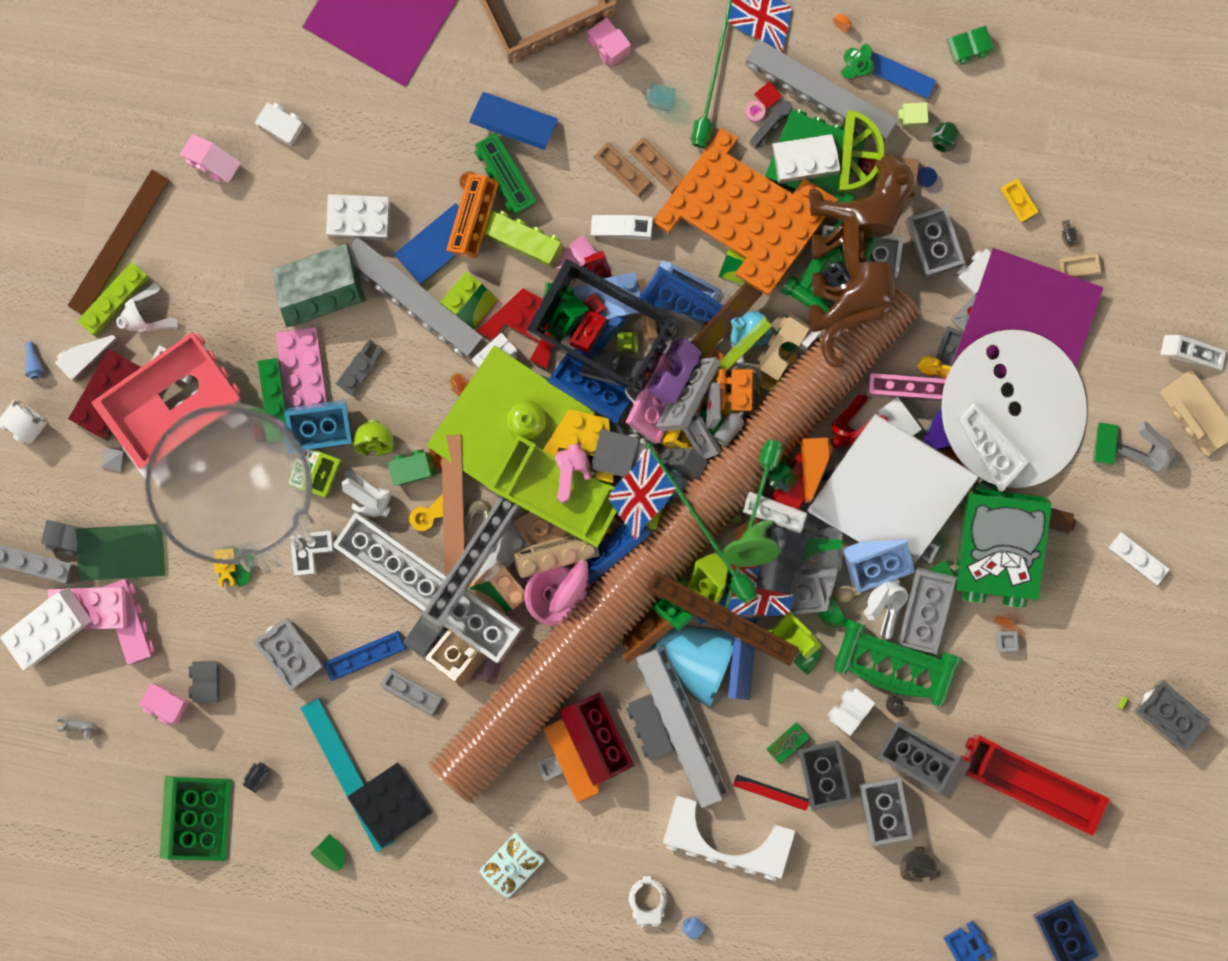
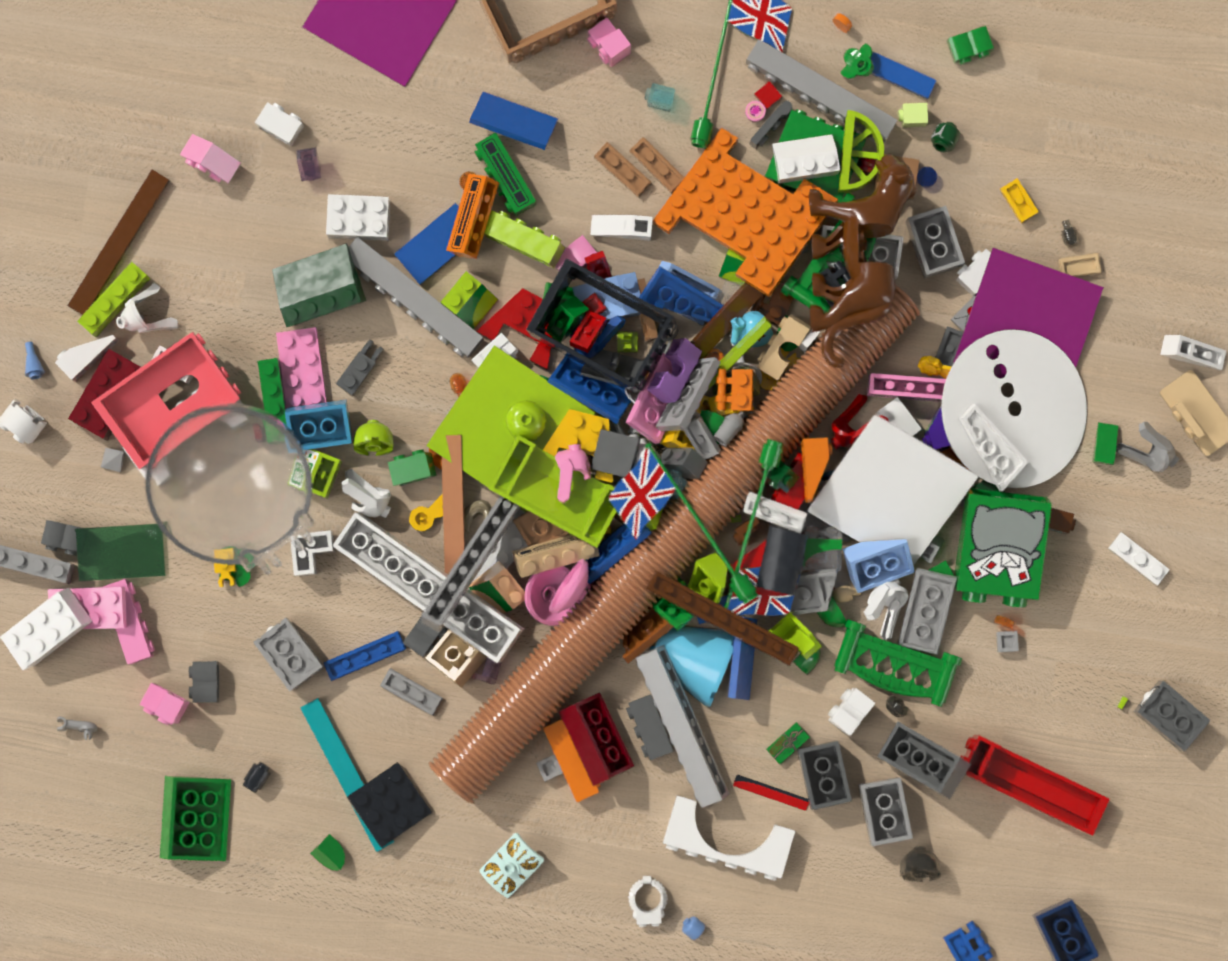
light grey tile [706,382,721,429] -> none
bright green piece [723,520,780,567] -> none
none -> brick [296,147,321,182]
none -> reddish brown plate [750,282,793,326]

